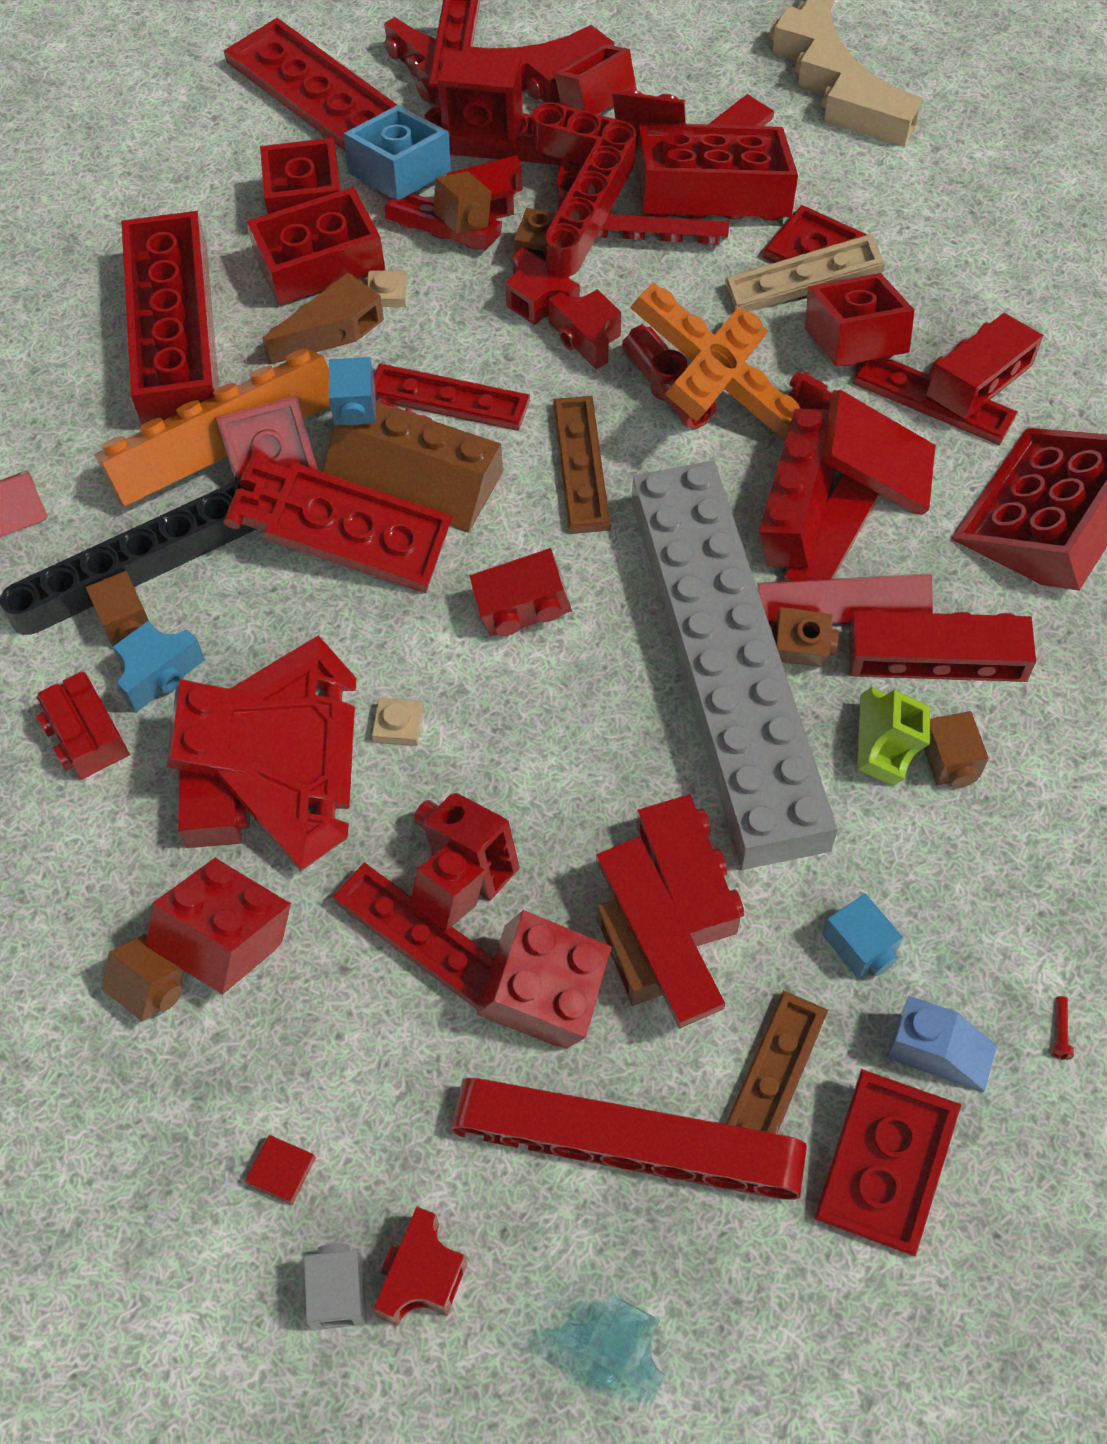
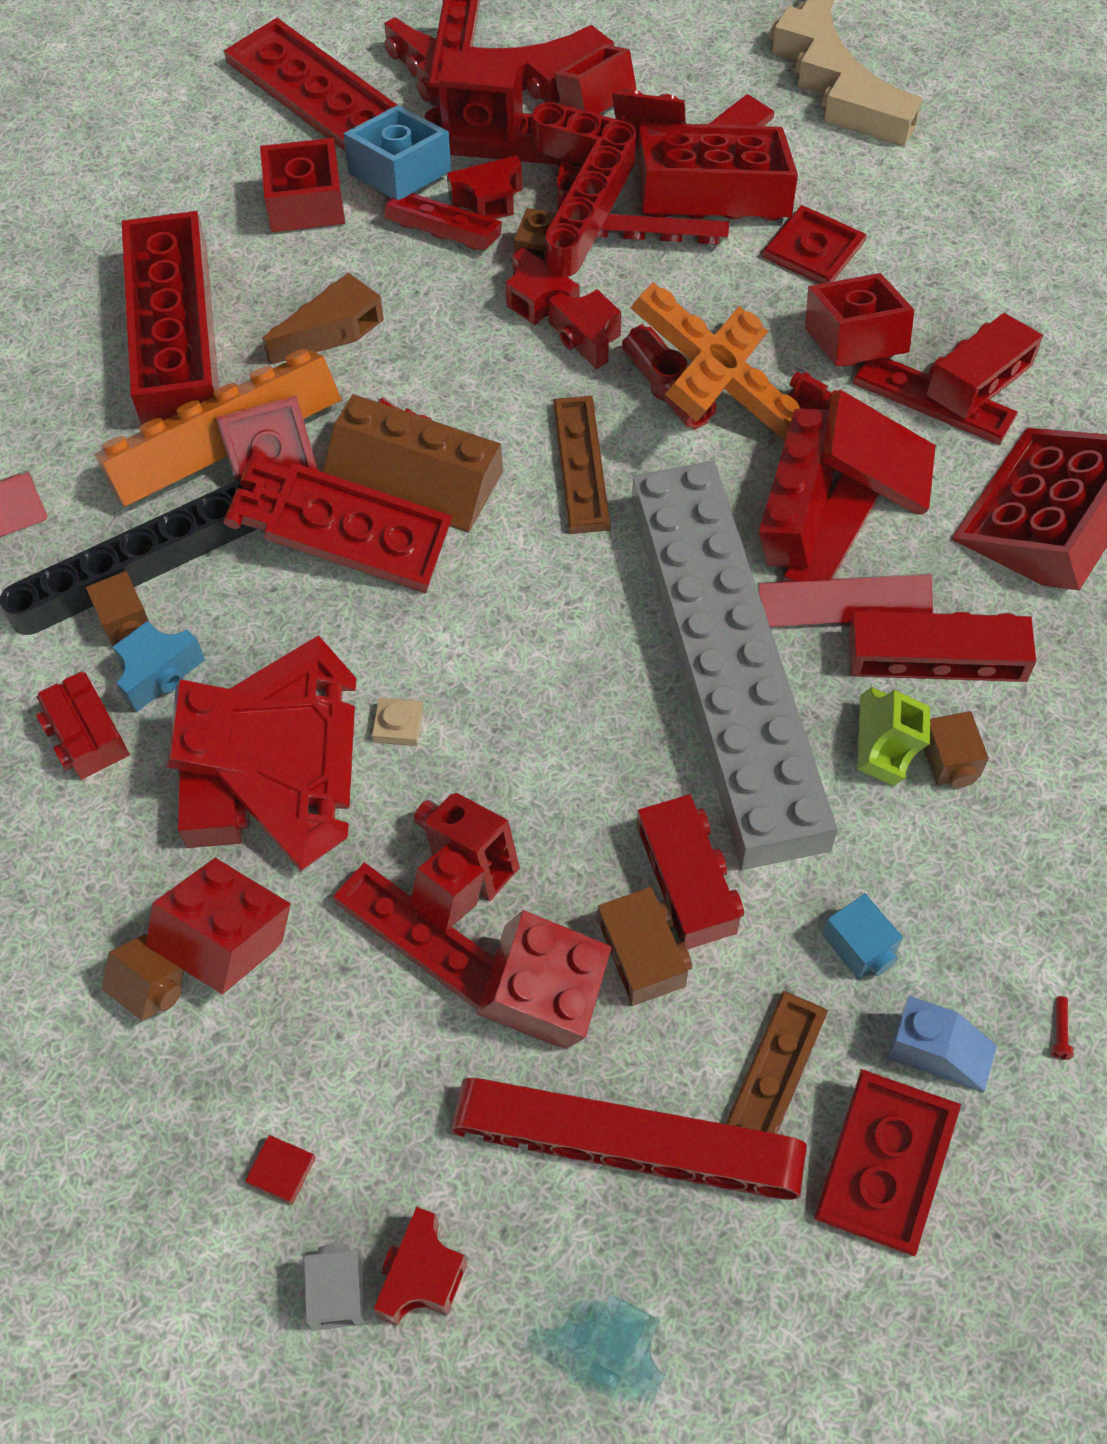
red brick [246,187,385,305] -> none
dark azure brick [329,357,376,425] -> none
tan plate [367,271,407,307] -> none
red tile [374,363,530,431] -> none
dark orange brick [433,172,491,233] -> none
red brick [469,548,572,636] -> none
red tile [596,836,726,1029] -> none
tan tile [725,234,885,311] -> none
dark orange brick [772,607,839,667] -> none

